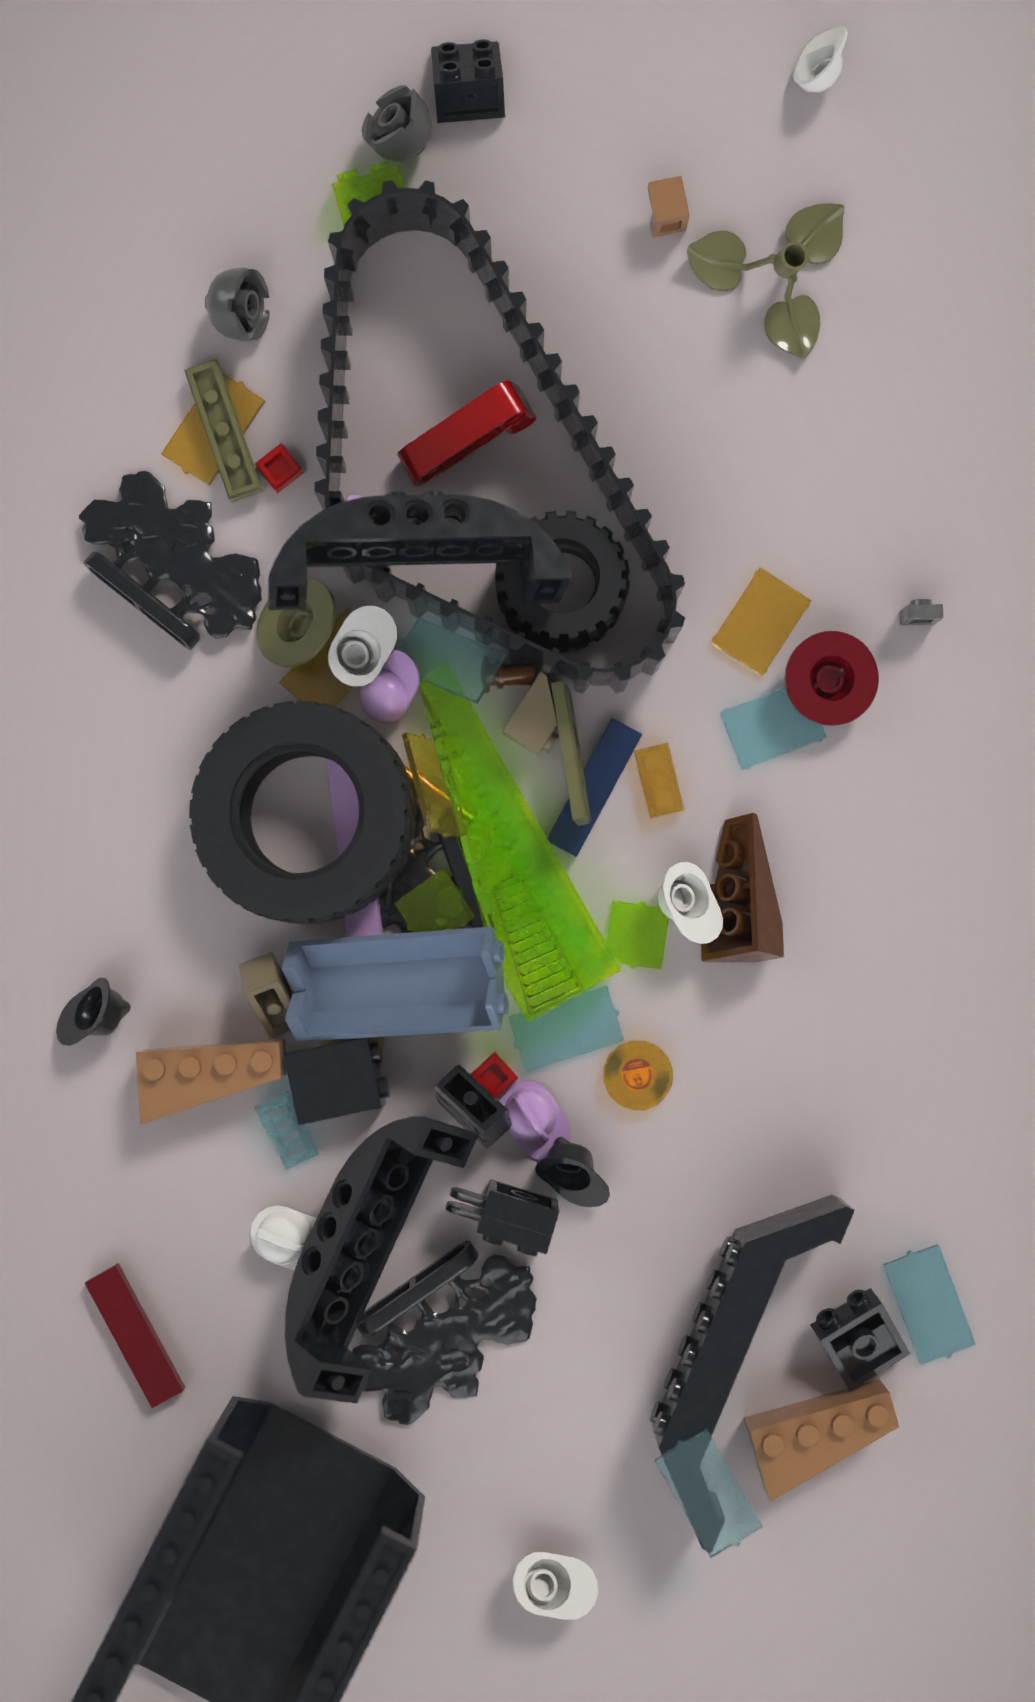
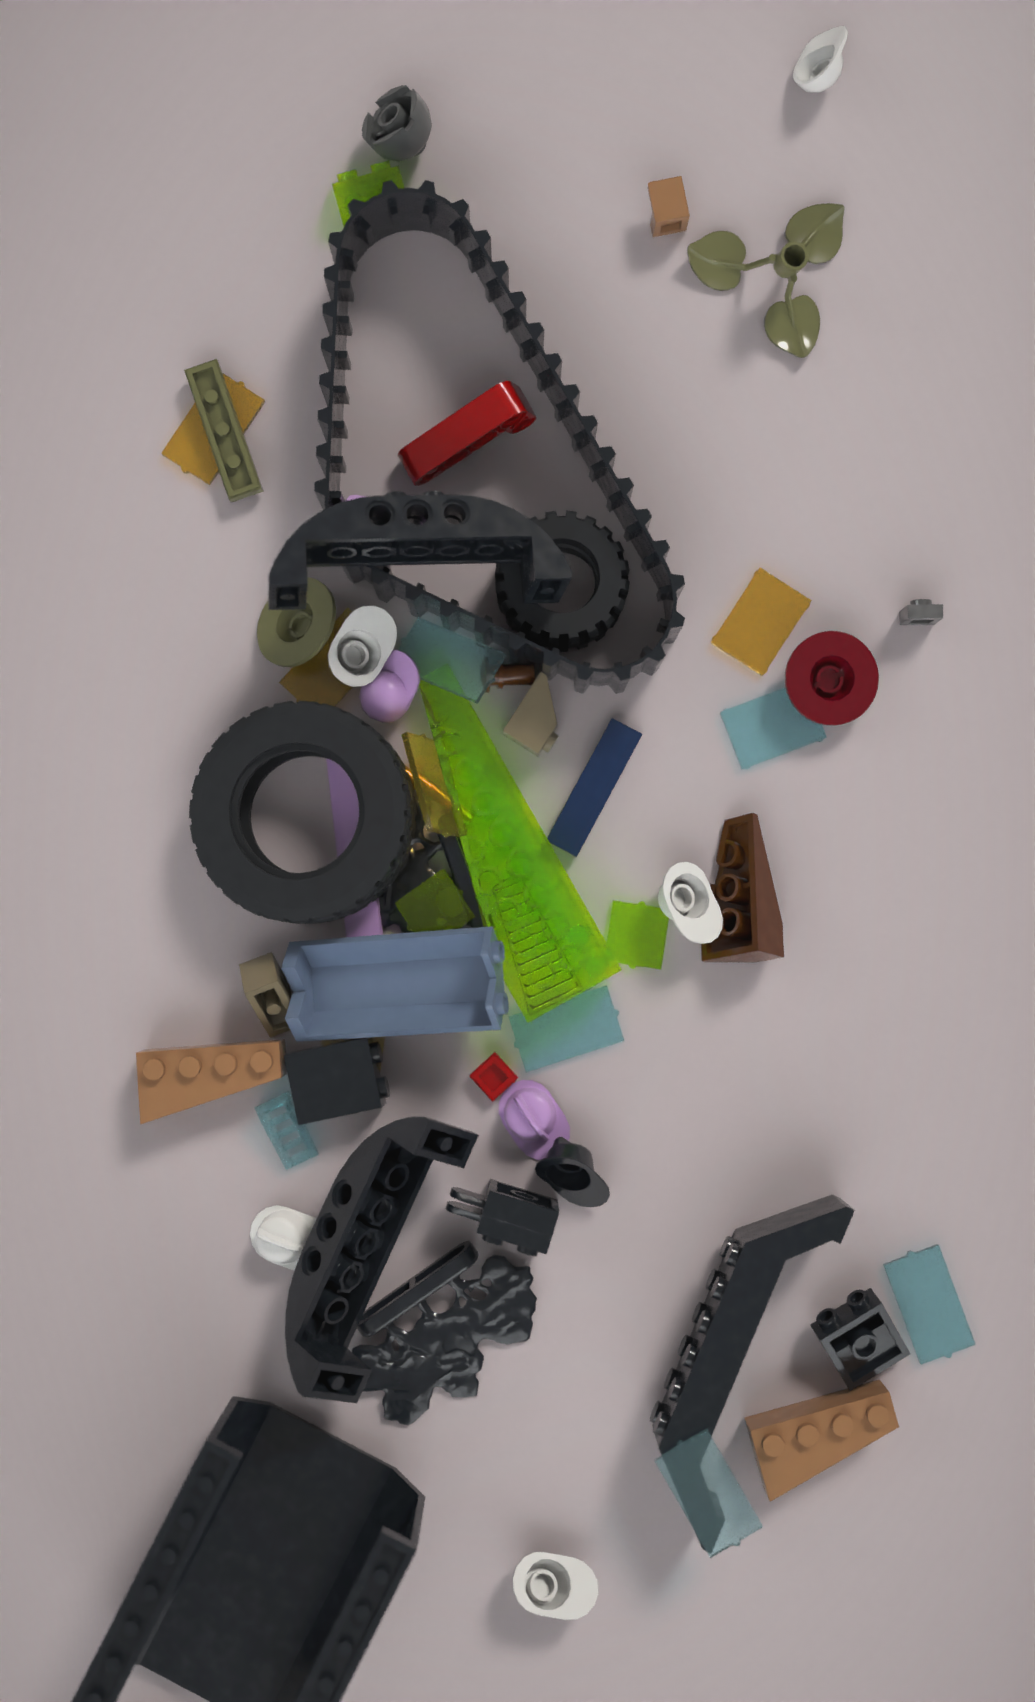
black piece [56,978,131,1046] -> none
black plant [79,471,262,651] -> none
dark red tile [85,1263,186,1408] -> none
dark grey cylinder [205,268,270,341] -> none
red tile [254,443,304,494] -> none
black bracket [431,39,505,123] -> none
black brick [433,1064,512,1149] -> none
olive tile [551,681,591,826] -> none
clear yellow tile [603,1040,673,1110] -> none
clear yellow plate [633,743,685,819] -> none

